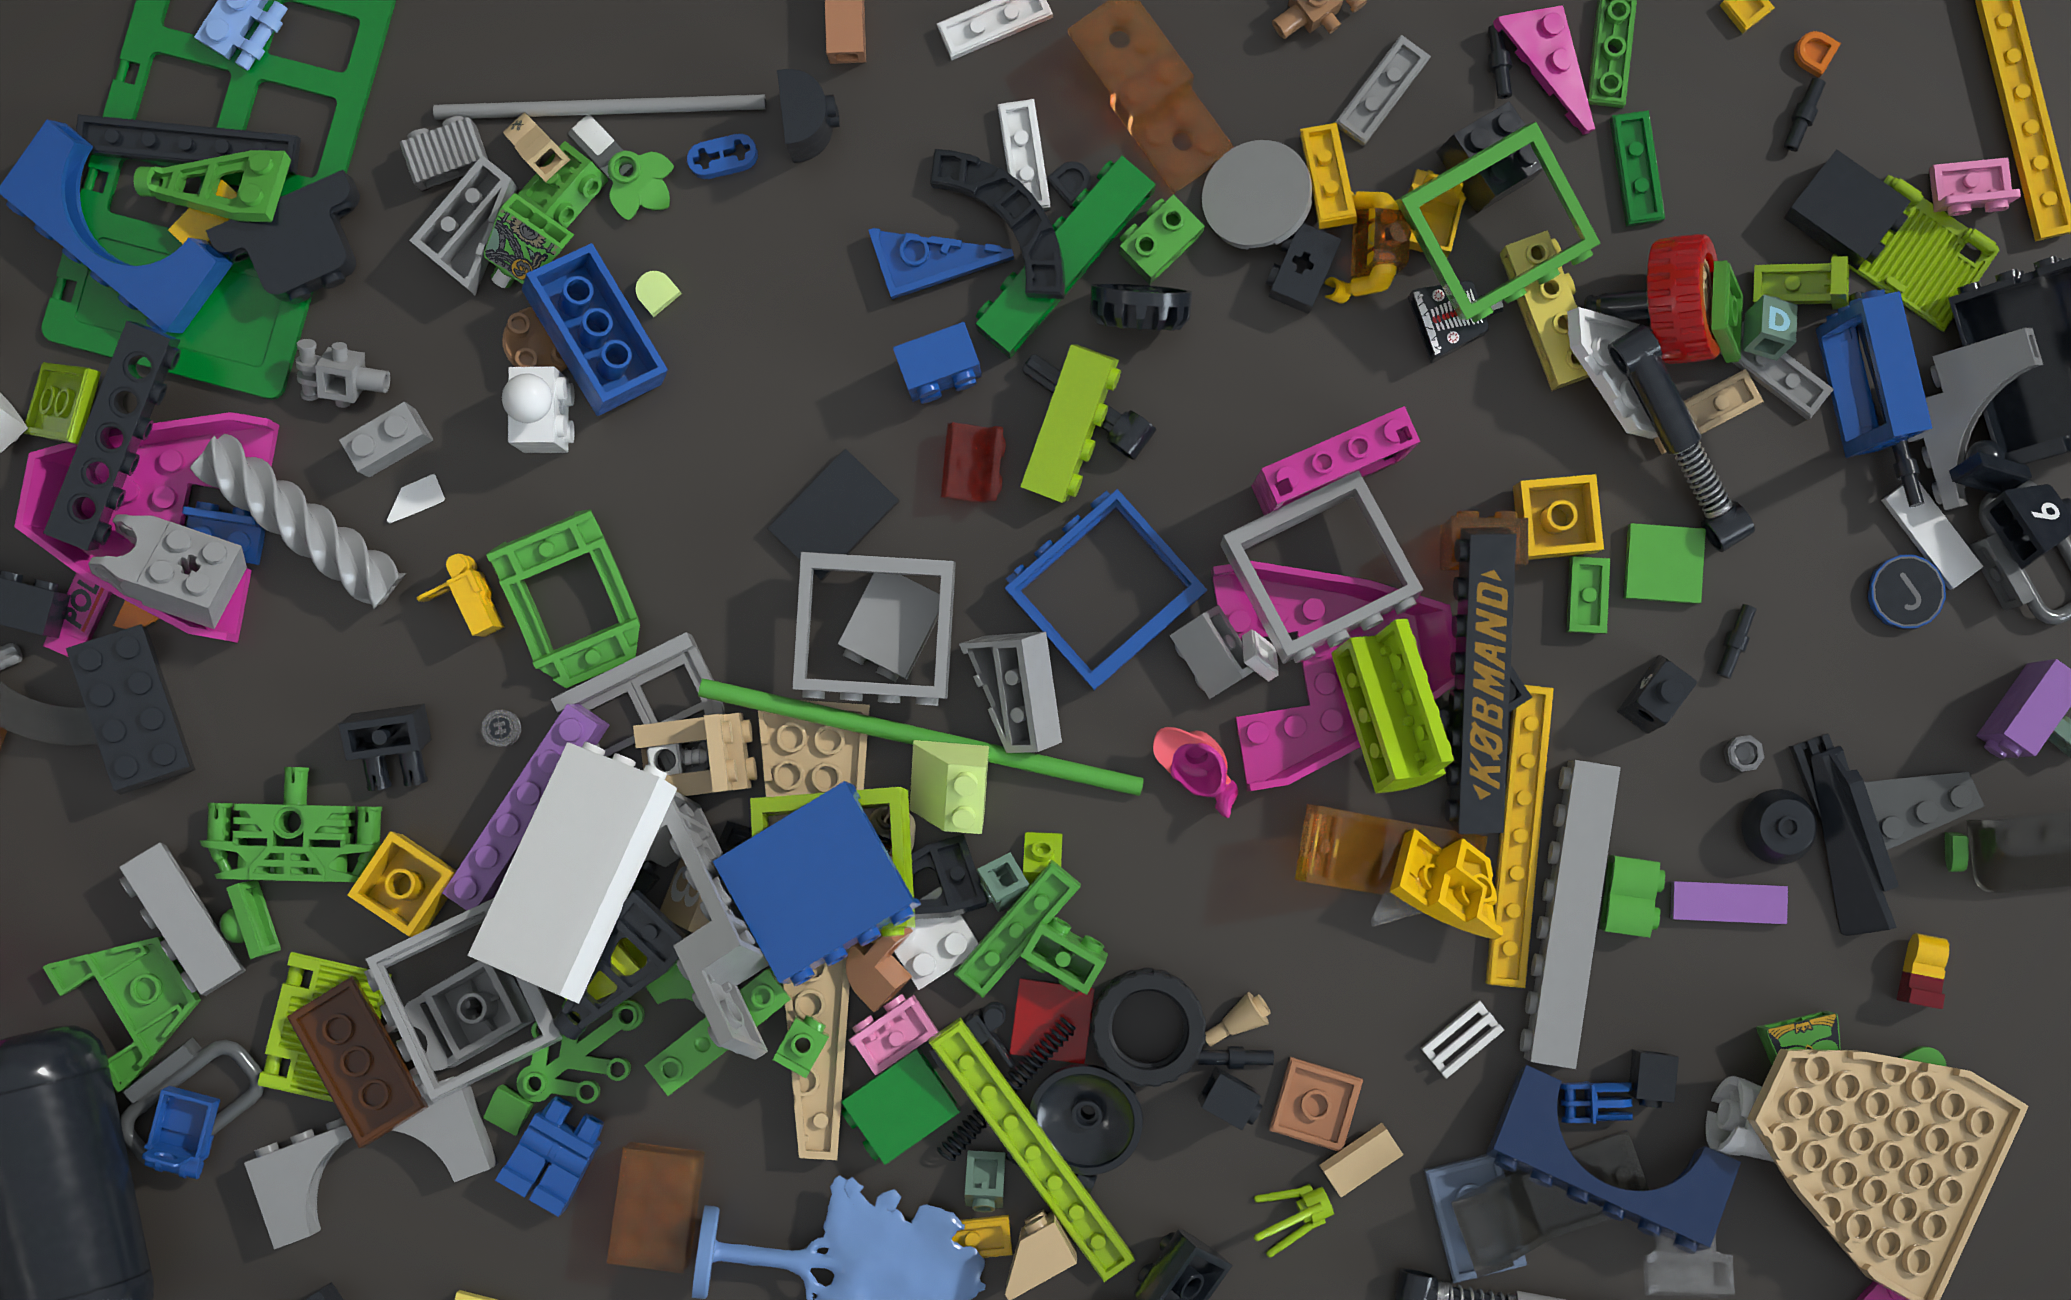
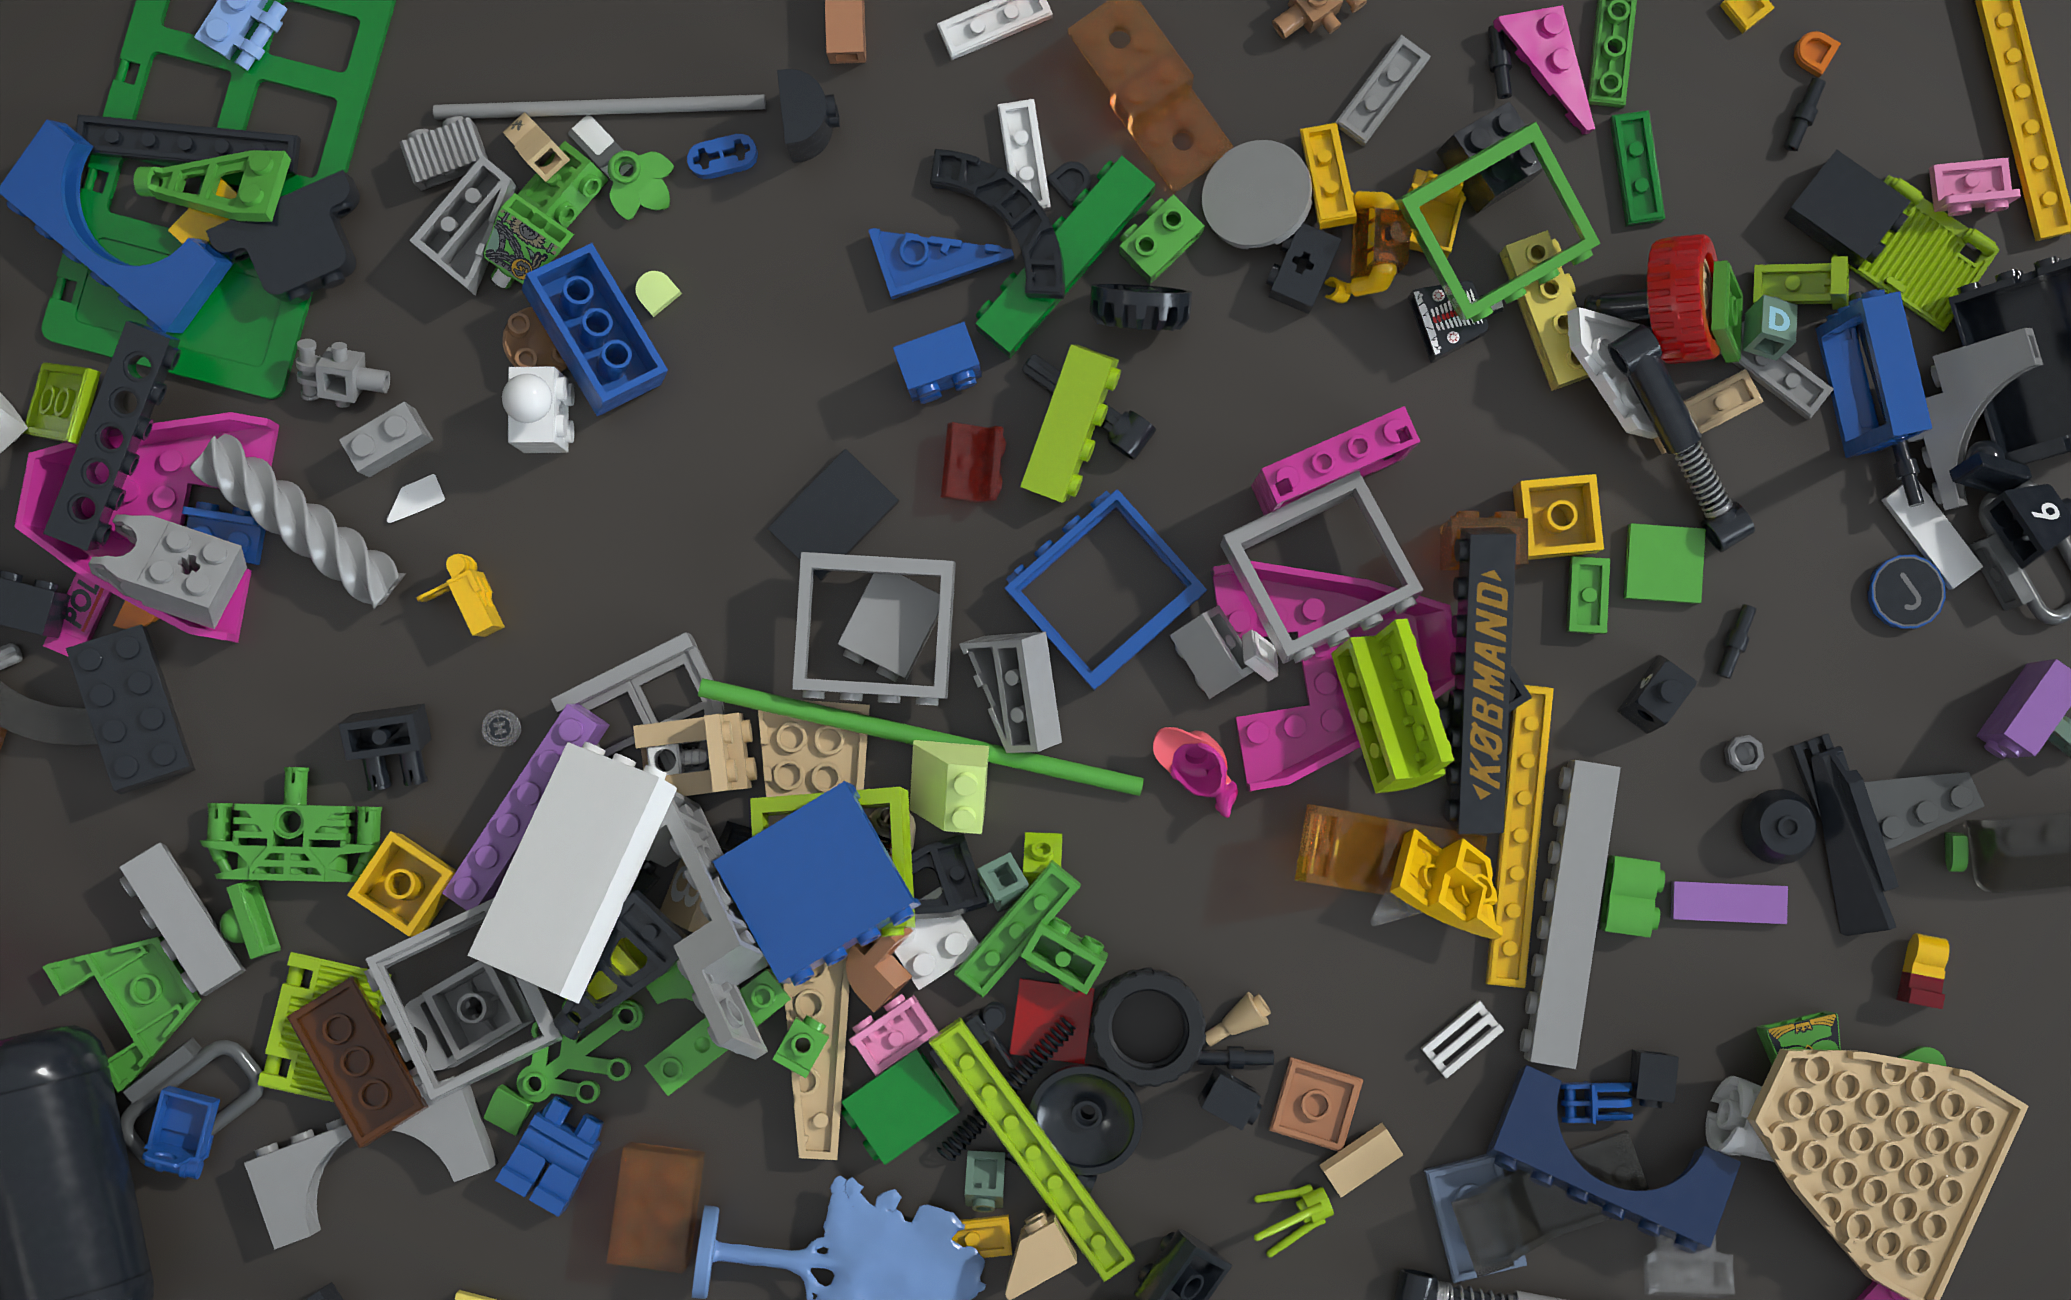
bright green wedge [486,509,640,688] -> none

